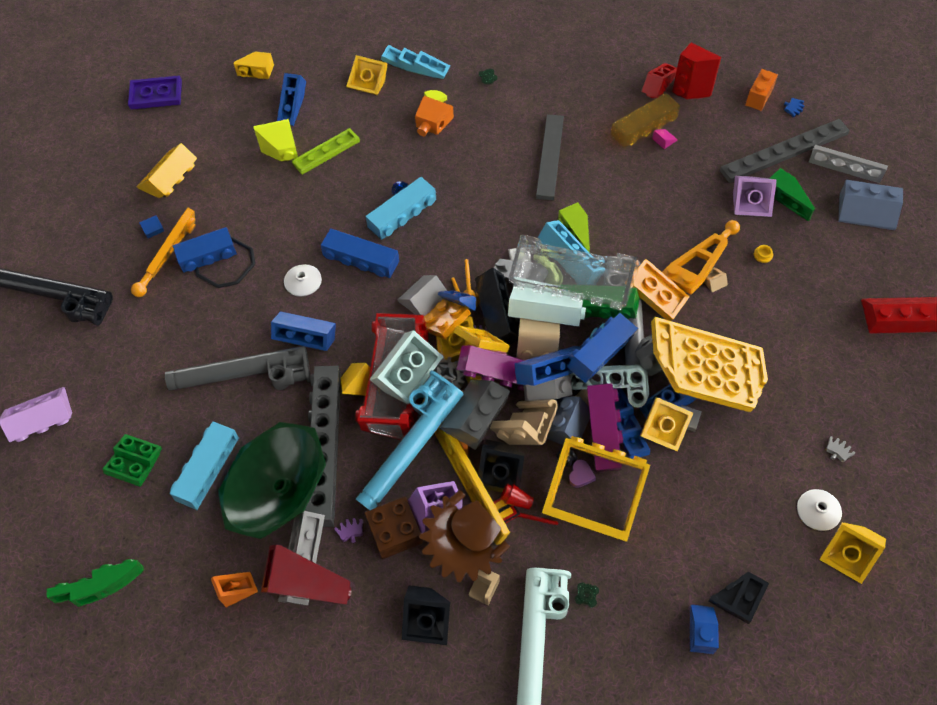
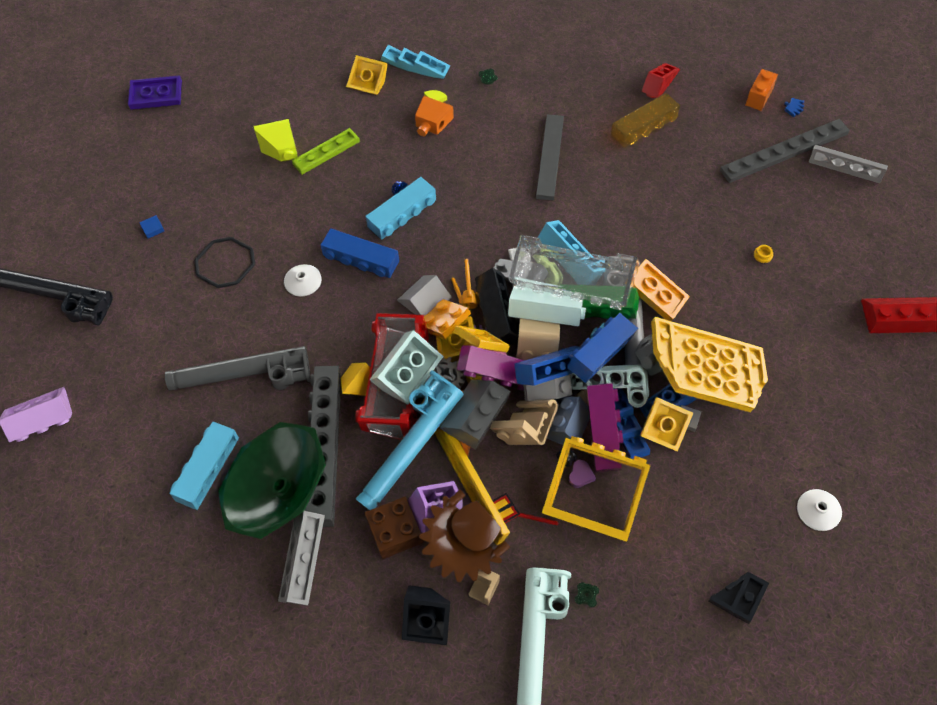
green slope [47,559,144,607] -> none
green slope [103,434,162,487] -> none
light orange plate [131,207,196,297] -> none
yellow slope [137,143,197,198] -> none
blue brick [173,227,237,273] -> none
orange slope [211,572,258,607] -> none
yellow slope [234,52,274,79] -> none
dark red slope [261,545,351,605] -> none
blue brick [271,311,336,351] -> none
blue slope [277,73,306,126] -> none
medium lavender piece [335,518,363,543] -> none
blue slope [438,290,476,311] -> none
black slope [478,439,525,492] -> none
red cone [500,484,534,510] -> none
lime slope [557,202,590,252] -> none
dark pink slope [652,129,677,149] -> none
light orange plate [662,220,740,295] -> none
red slope [672,42,721,99] -> none
blue slope [690,605,719,654] -> none
tan slope [704,267,728,292] -> none
lavender slope [733,176,776,217] -> none
green slope [769,168,815,221] -> none
yellow slope [820,522,886,584] -> none
light grey piece [826,436,855,462] -> none
sand blue slope [838,180,903,230] -> none

